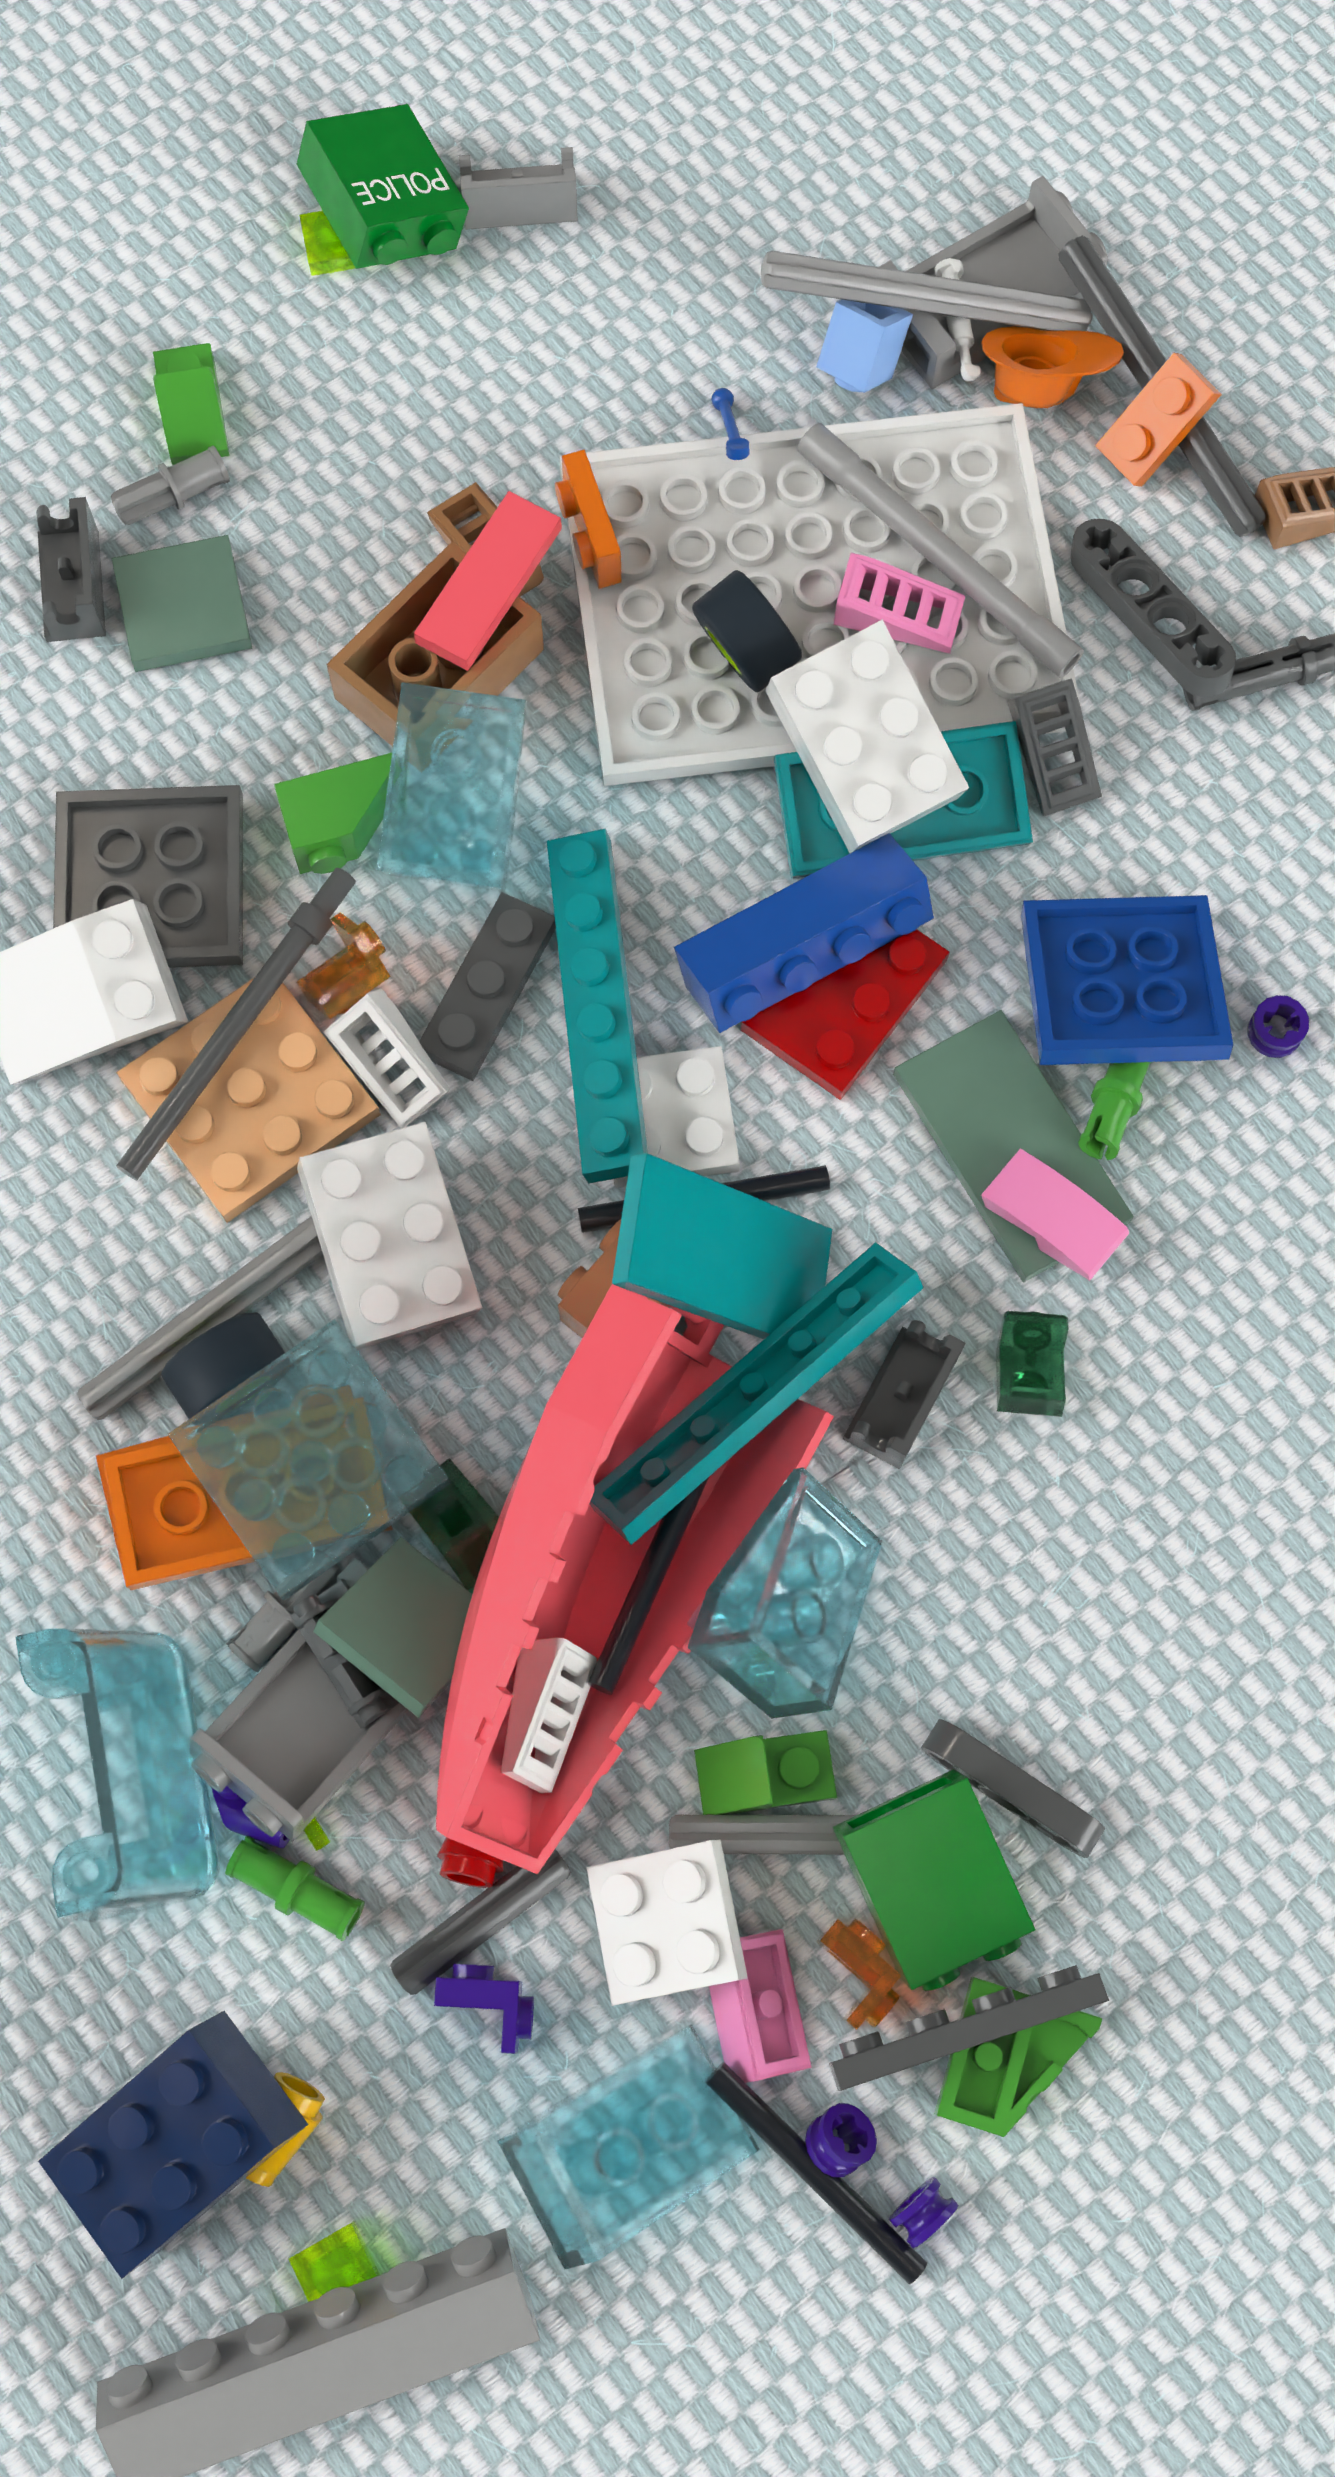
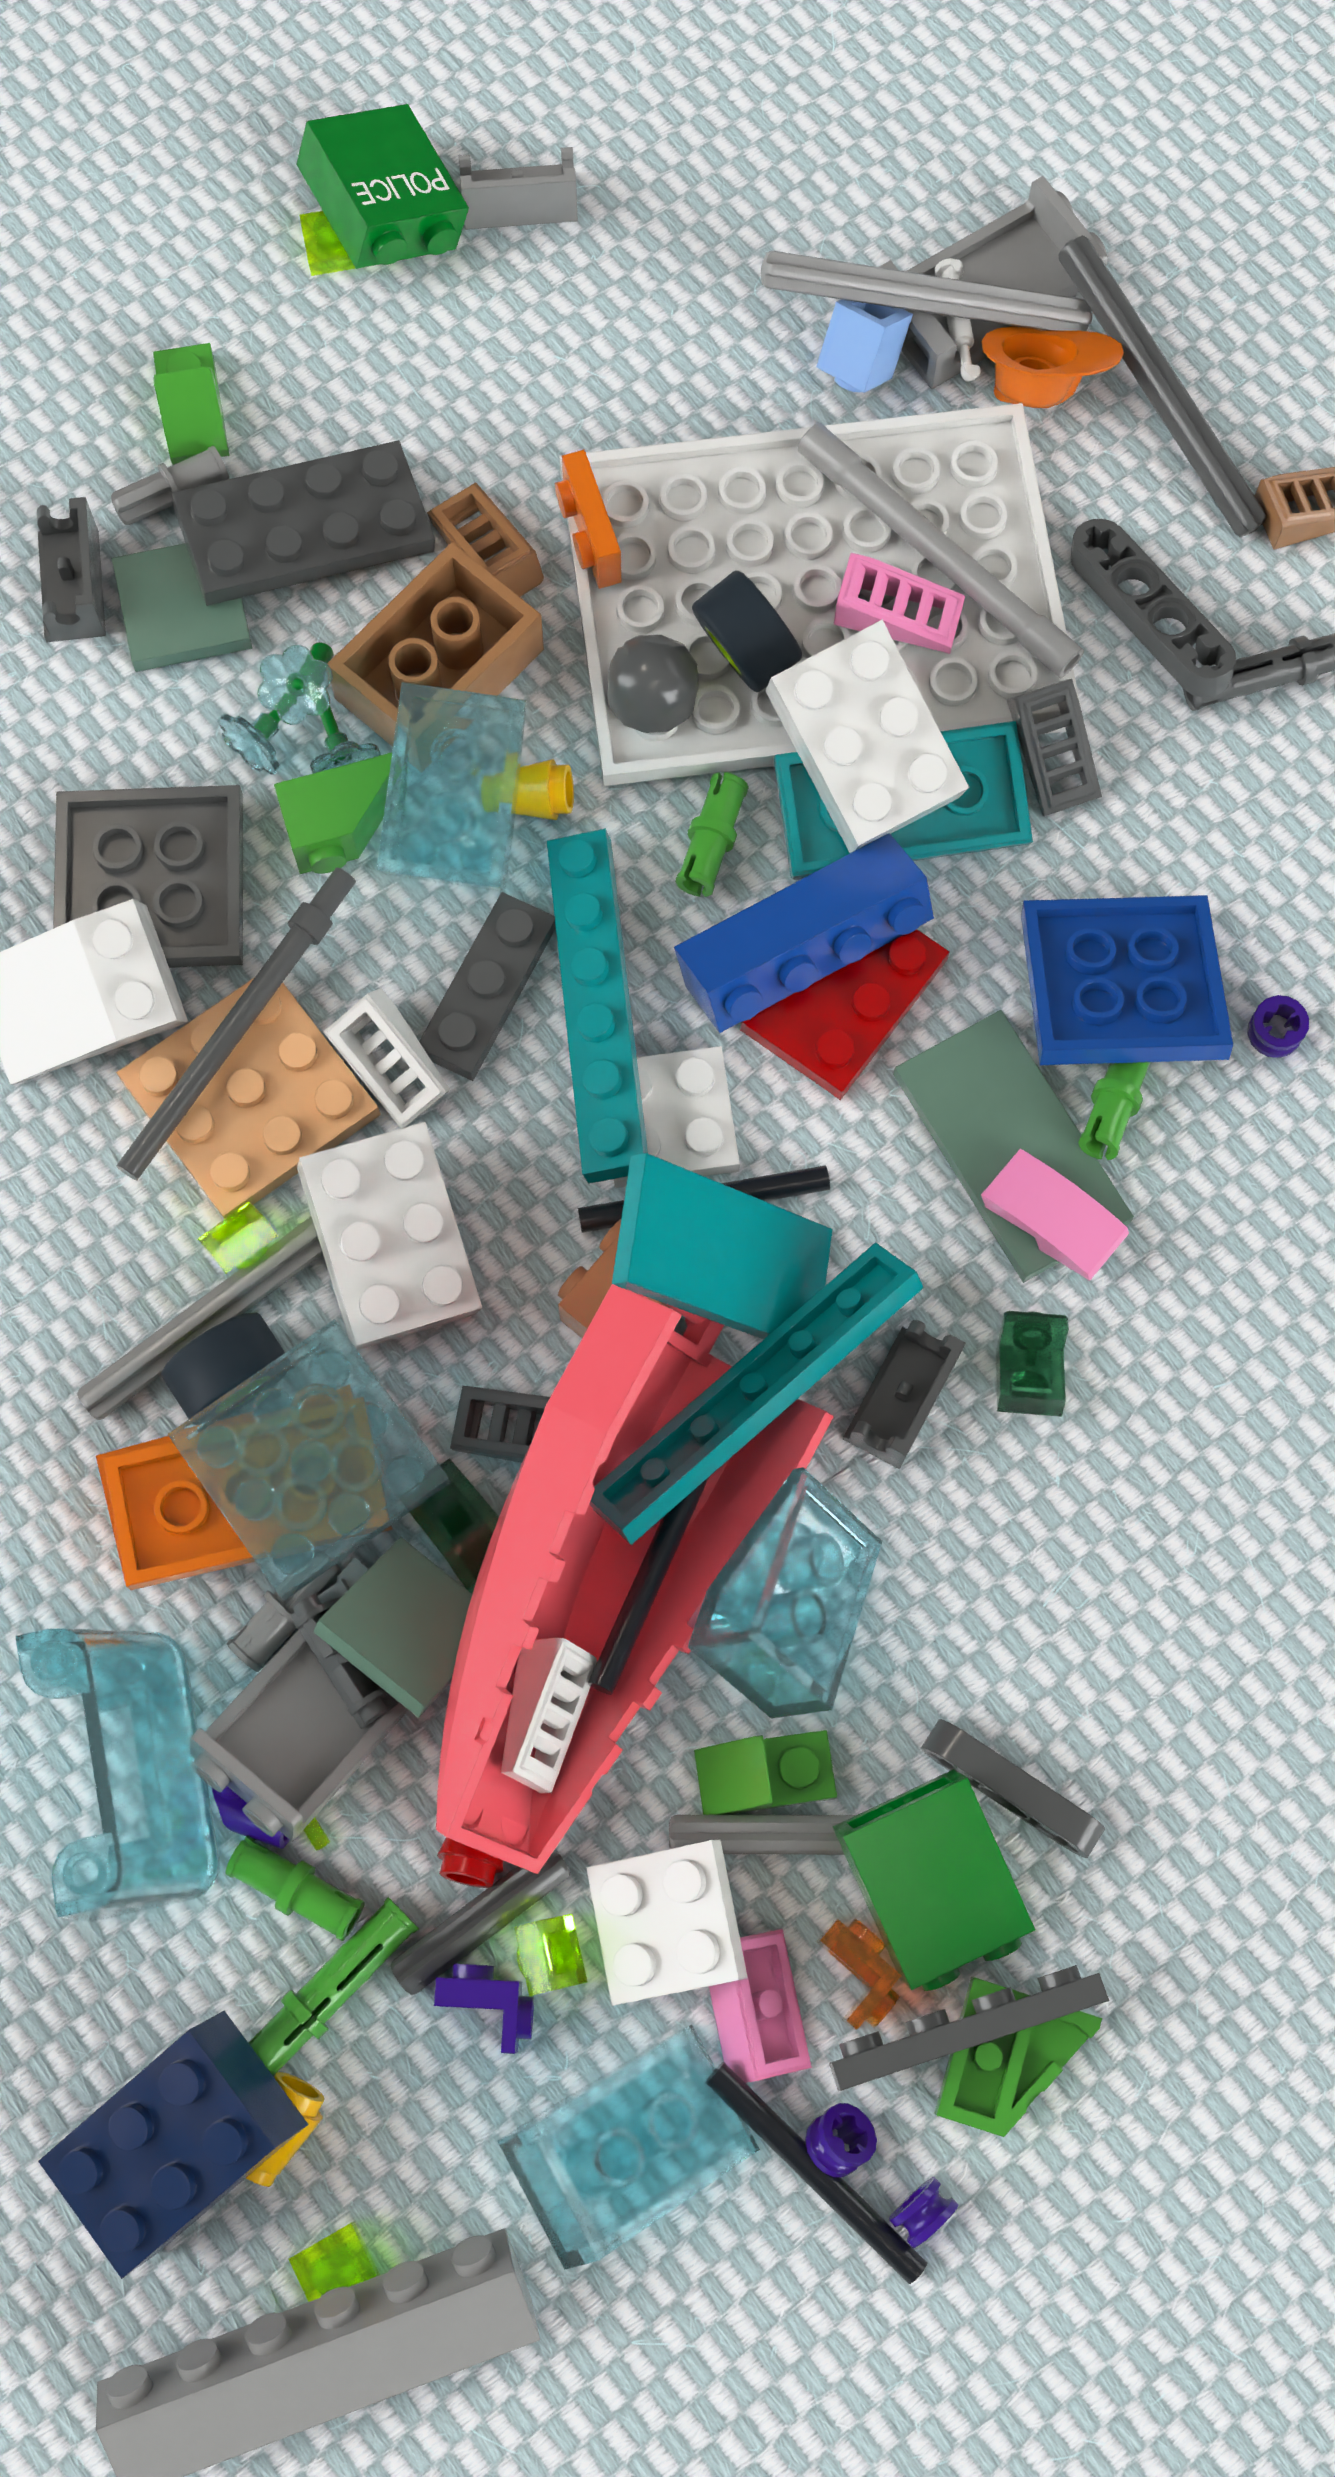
clear orange bracket [296,912,391,1019] -> none
coral tile [414,491,562,671] -> none
blue hinge [711,388,750,460] -> none
plate [1095,352,1222,487] -> none
none -> dark grey plate [172,440,435,606]
none -> clear neon green plate [198,1202,278,1274]
none -> clear light blue plant [217,642,381,775]
none -> bright green pin [248,1897,419,2077]
none -> dark grey slope [450,1385,550,1463]
none -> yellow cone [482,759,574,820]
none -> clear neon green plate [514,1914,588,1997]
none -> dark grey hair [607,635,699,733]
none -> bright green pin [675,772,749,897]

